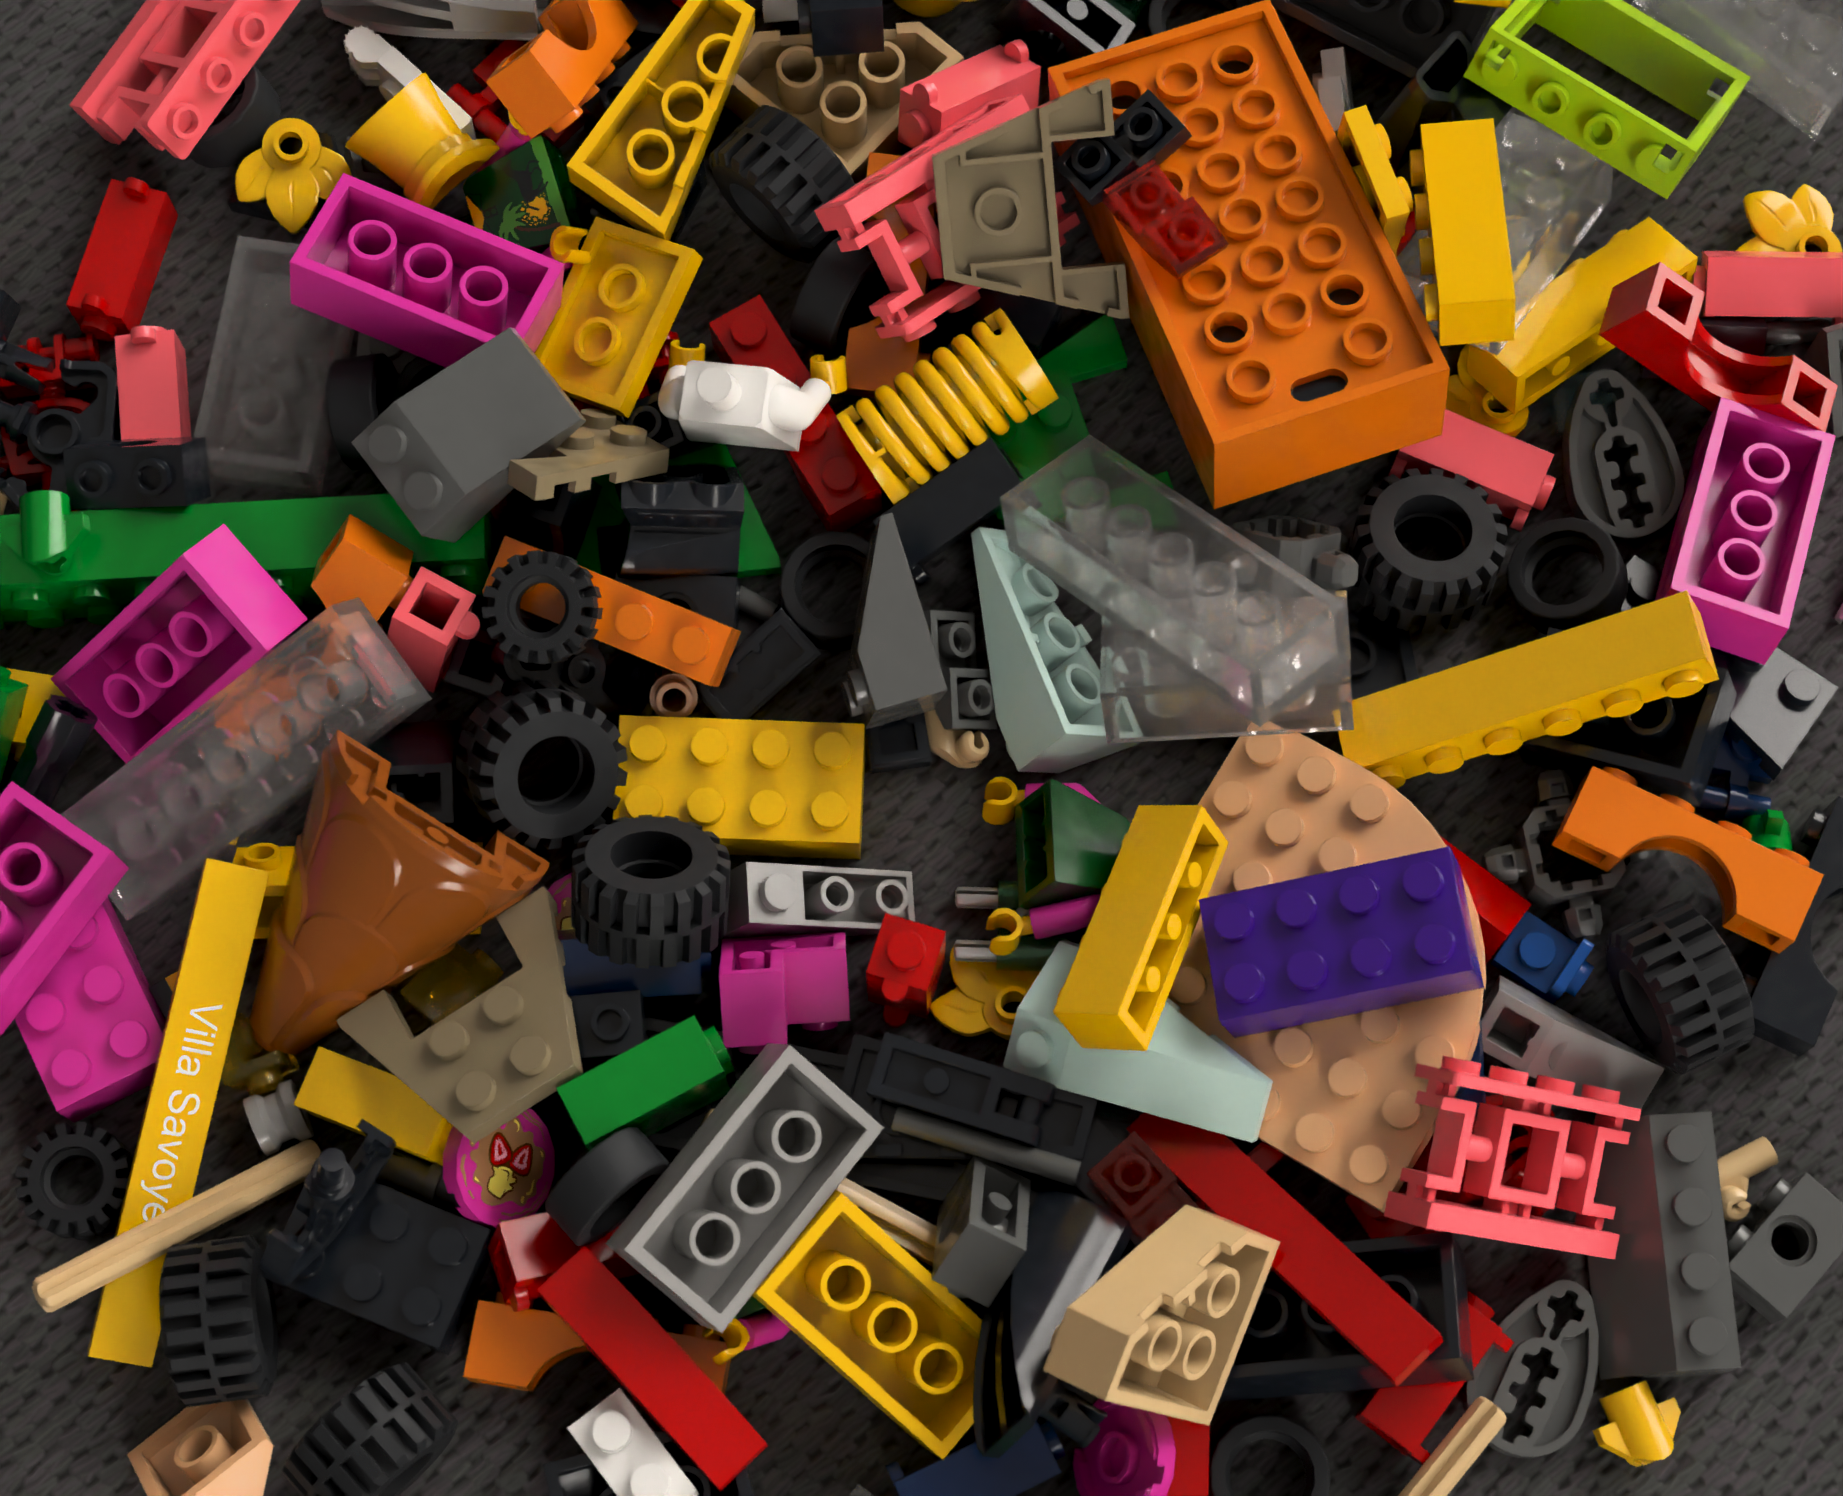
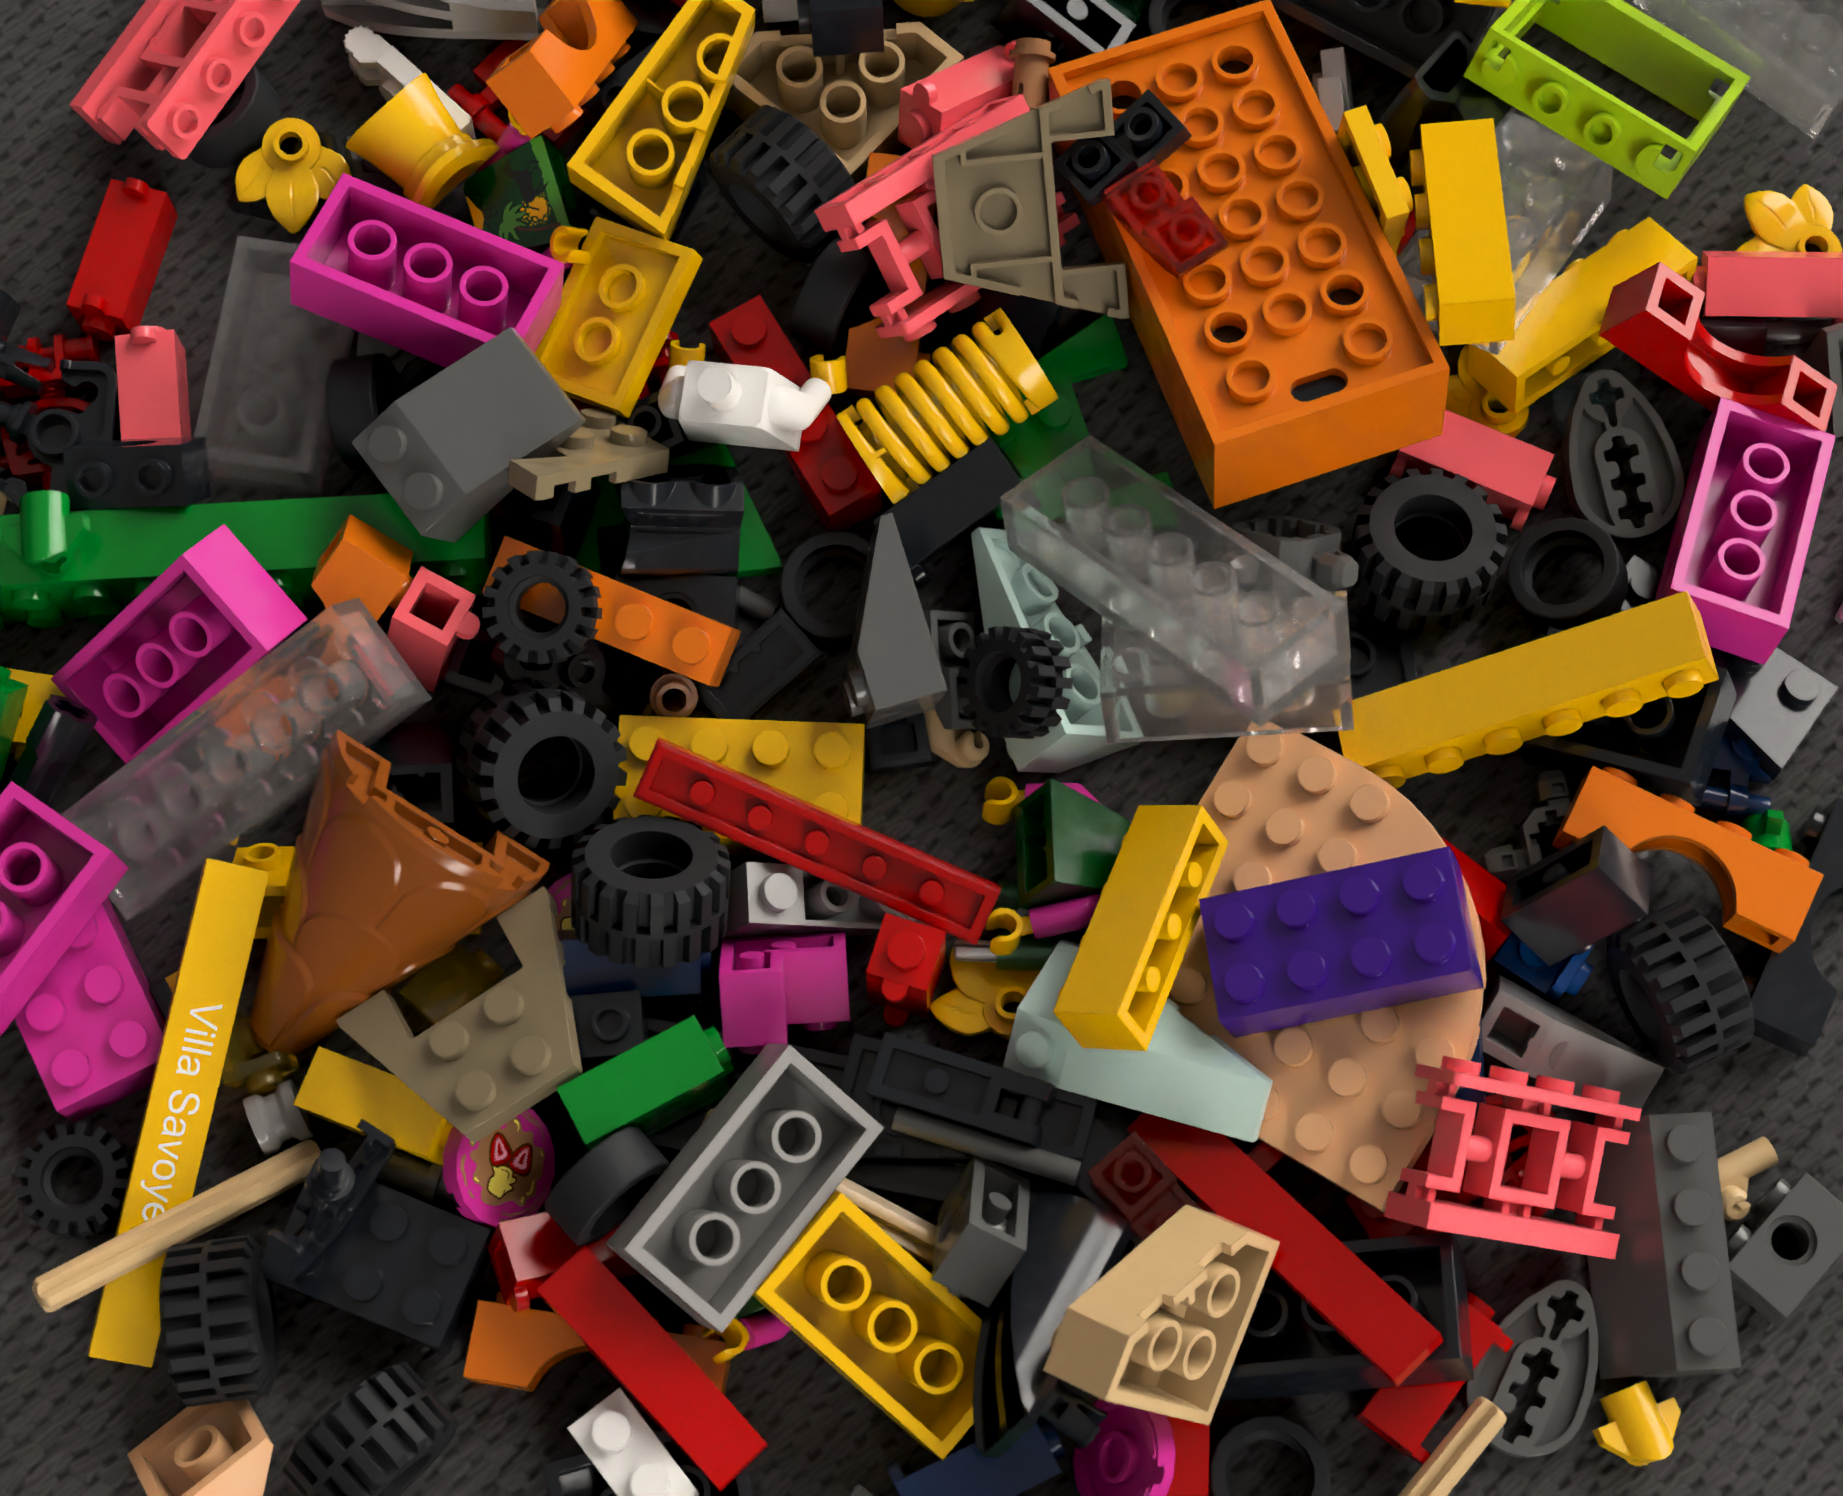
none -> red tile [633,737,1001,945]
none -> black tyre [958,626,1073,739]
none -> medium nougat pin [1009,37,1056,110]
none -> black brick [1500,825,1653,967]

